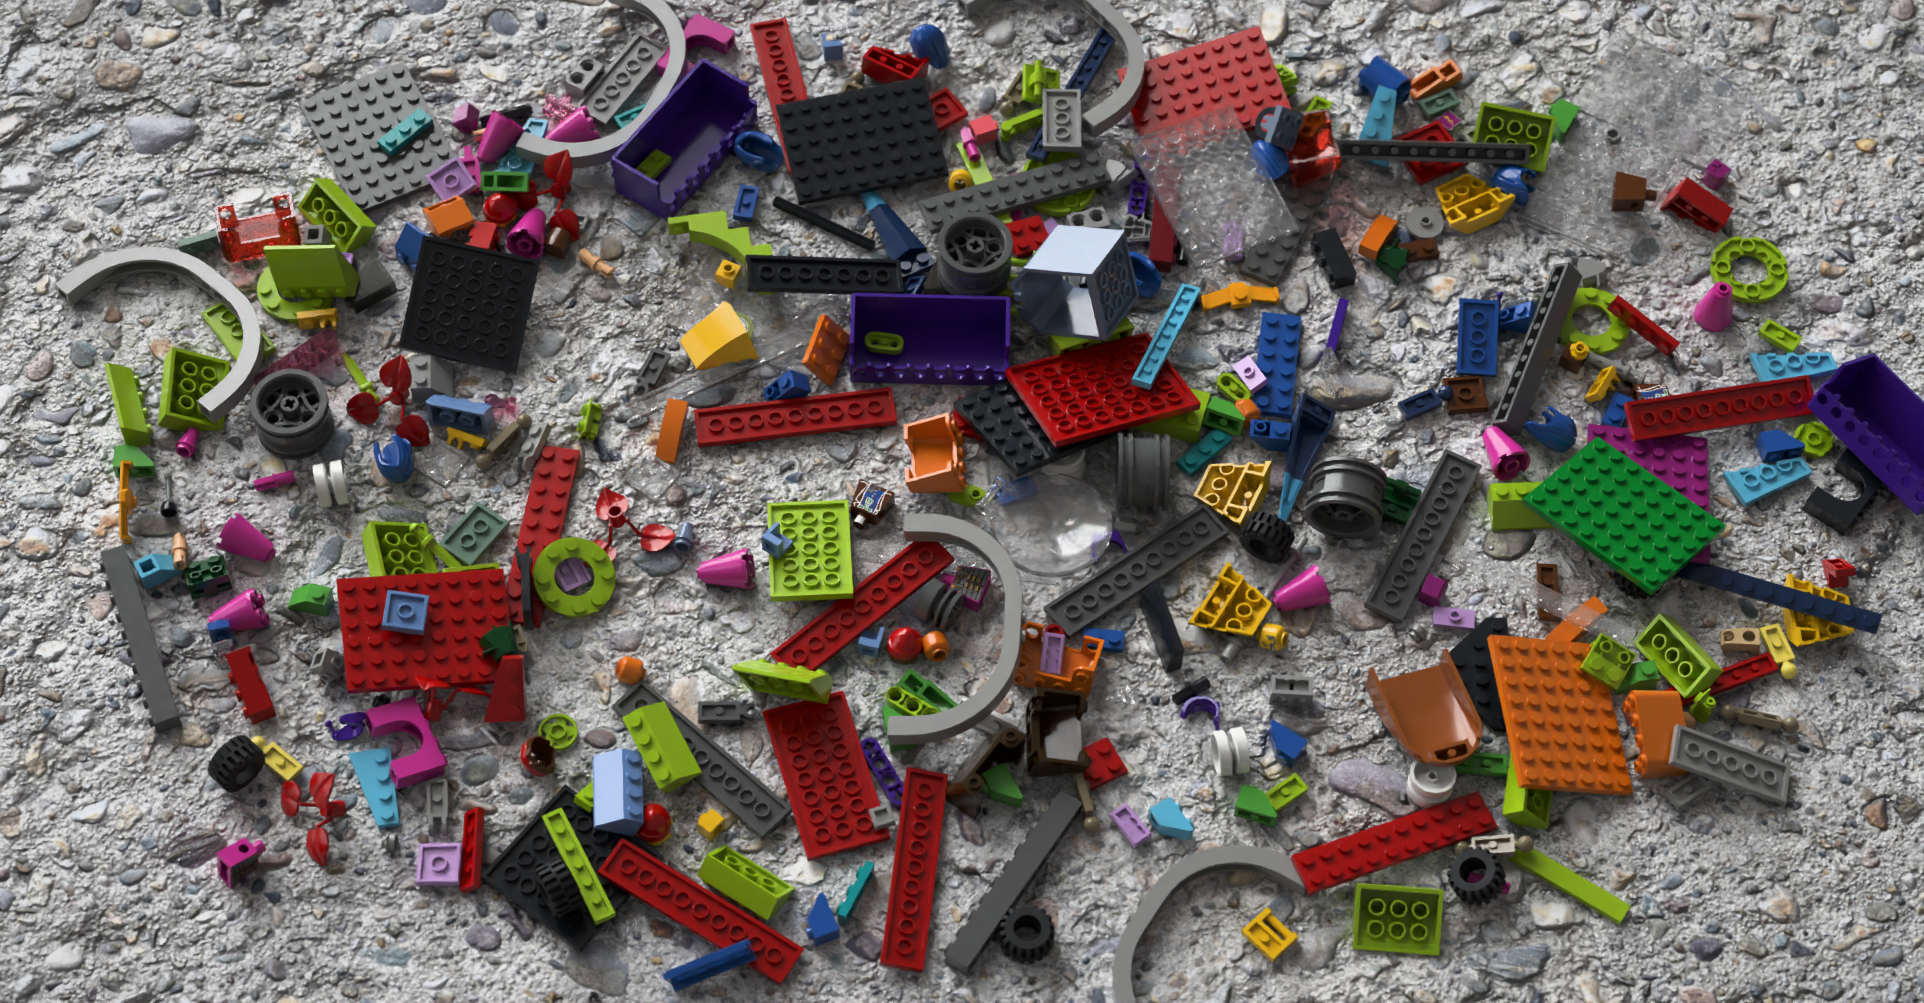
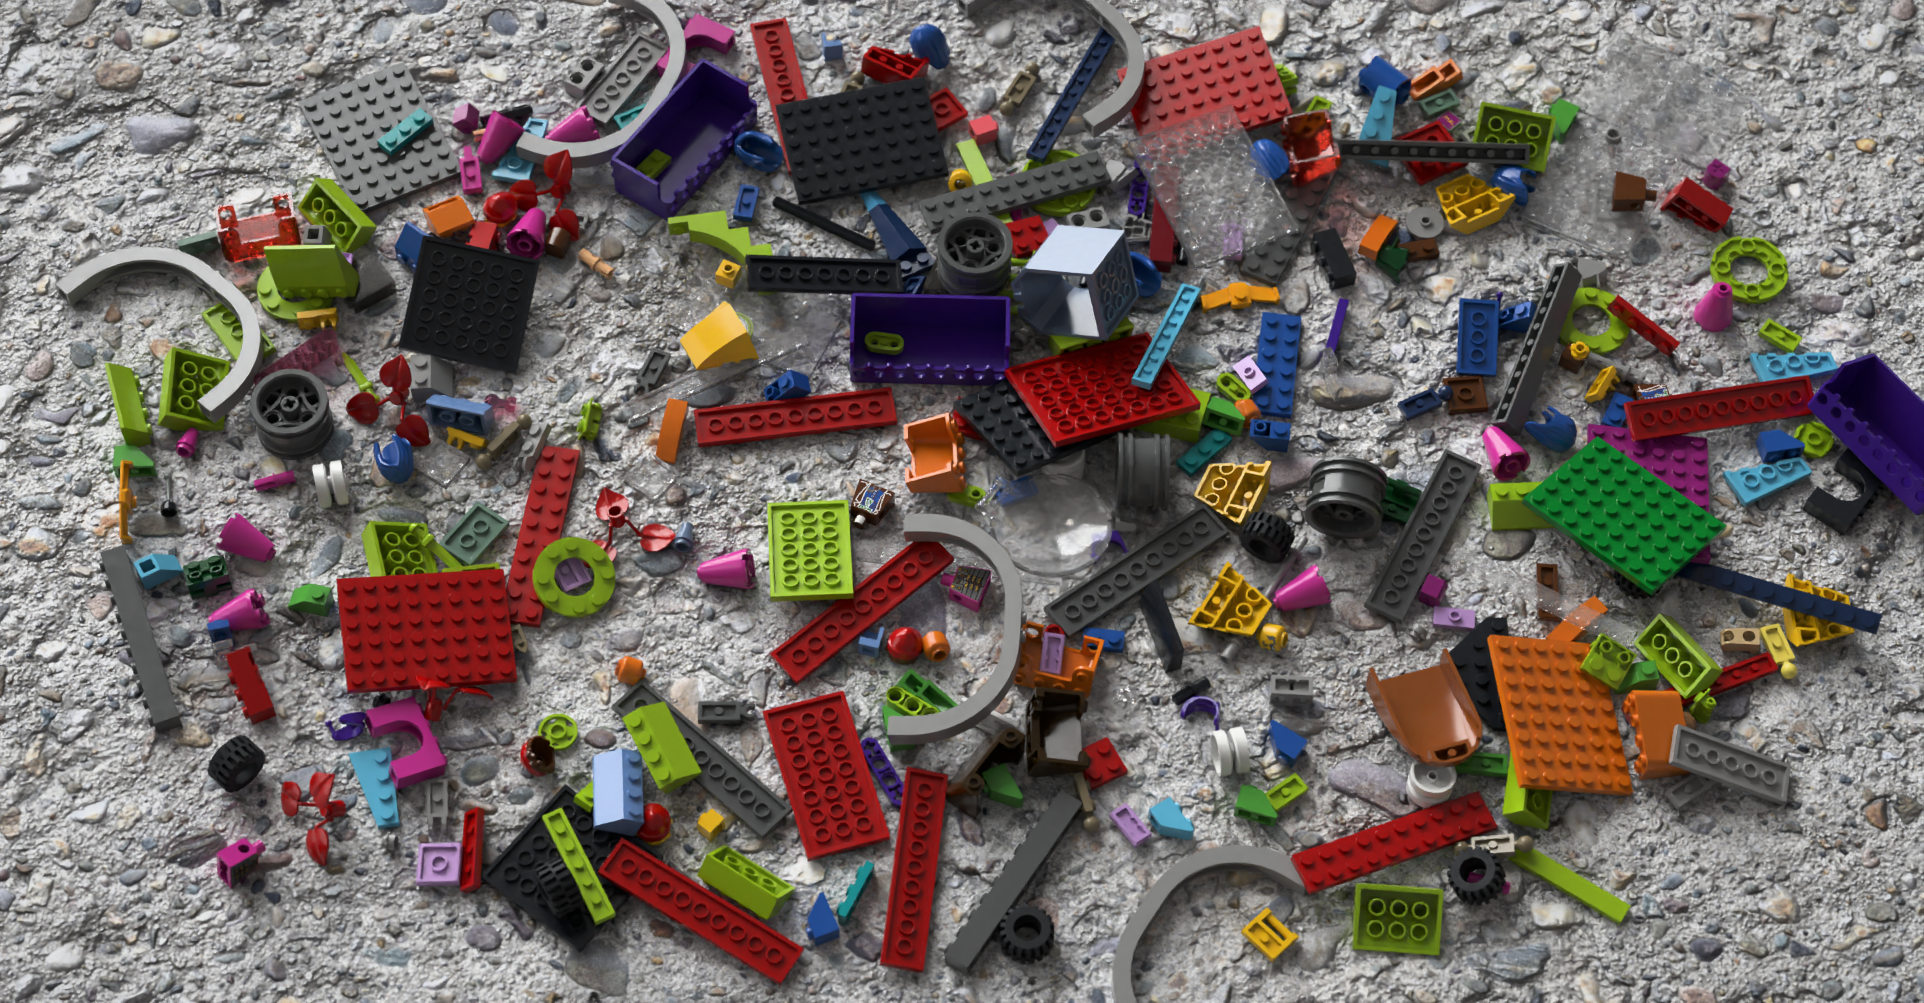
light nougat pin [171,533,188,570] -> none
light yellow plate [251,736,304,782] -> none
light grey brick [309,648,345,681] -> none
medium blue plate [381,590,429,636] -> none
lavender plate [425,156,479,201] -> none
dark green piece [479,620,519,663] -> none
bright green slope [480,171,530,192] -> none
red wedge [483,655,527,723] -> none
black tile [515,546,534,630] -> none
clear pink hips [542,93,576,123] -> none
blue fence [662,939,757,992] -> none
lime slope [732,659,834,704] -> none
medium blue panel [762,522,793,559] -> none
orange plate [802,314,850,386] -> none
light grey tile [869,804,896,831] -> none
dark grey wheel [914,578,966,632] -> none
dark pink axle [960,127,981,162] -> none
lime plate [1000,107,1043,142] -> none
lime plate [1022,60,1060,105] -> none
light grey plate [1042,89,1081,152] -> none
sand blue plate [1255,105,1304,151] -> none
dark blue plate [1278,392,1336,522] -> none
dark tan plate [1720,704,1799,733] -> none
red slope [1822,558,1856,588] -> none

